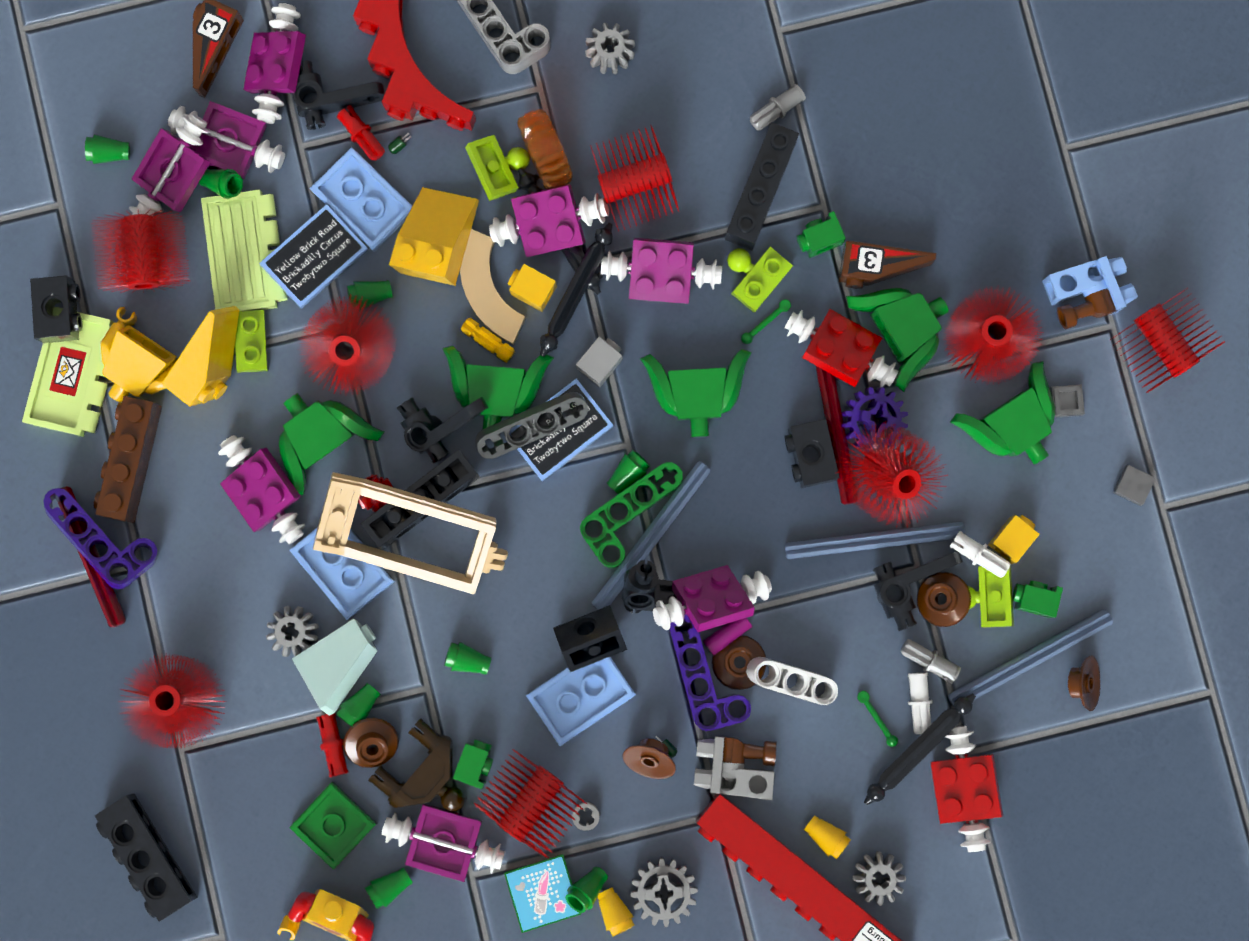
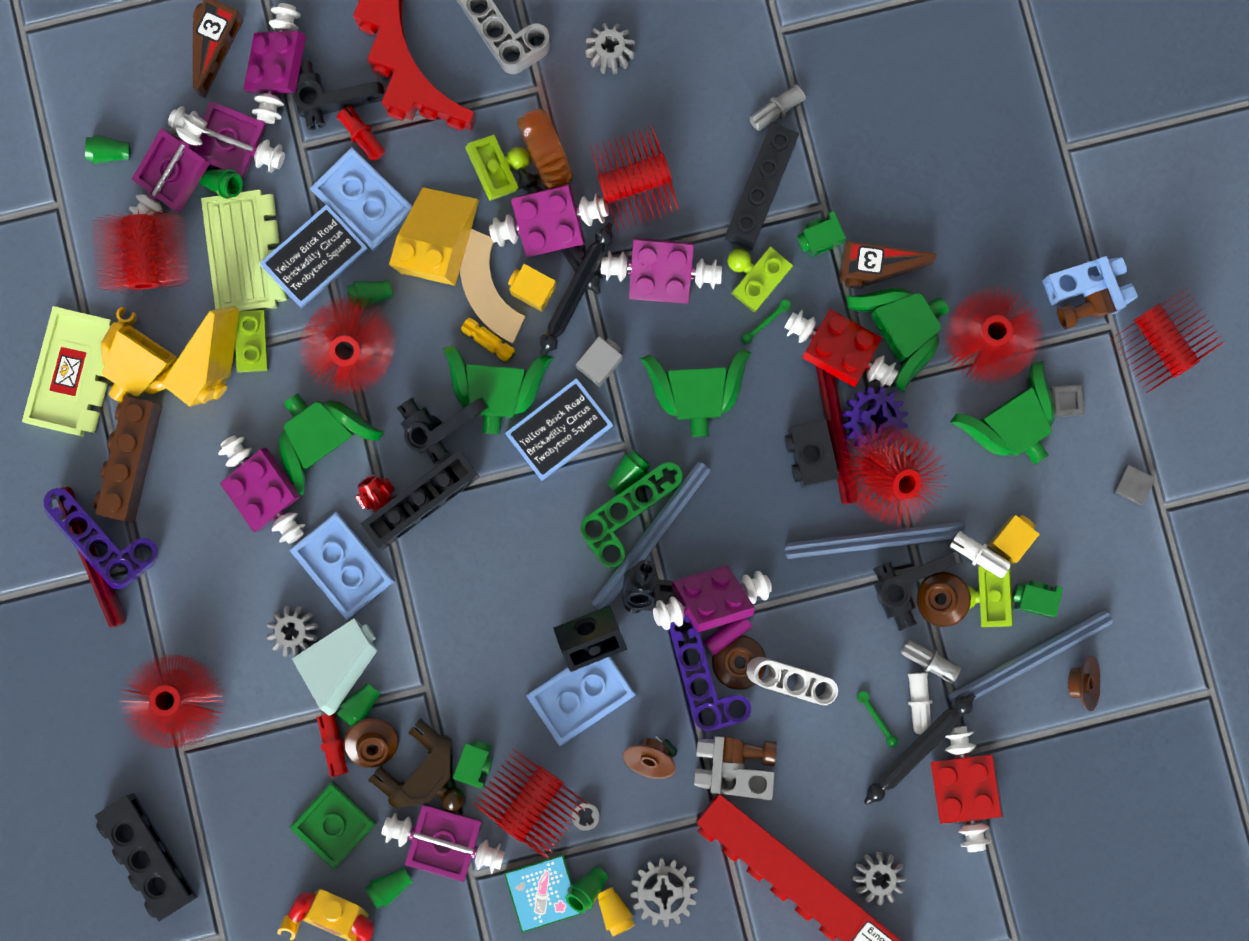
black brick [30,275,83,343] -> none
animal [313,472,508,594] -> none
dark green piece [388,133,411,154] -> none
green cone [444,642,491,675] -> none
dark grey beam [475,392,588,459] -> none
yellow cone [804,815,851,859] -> none

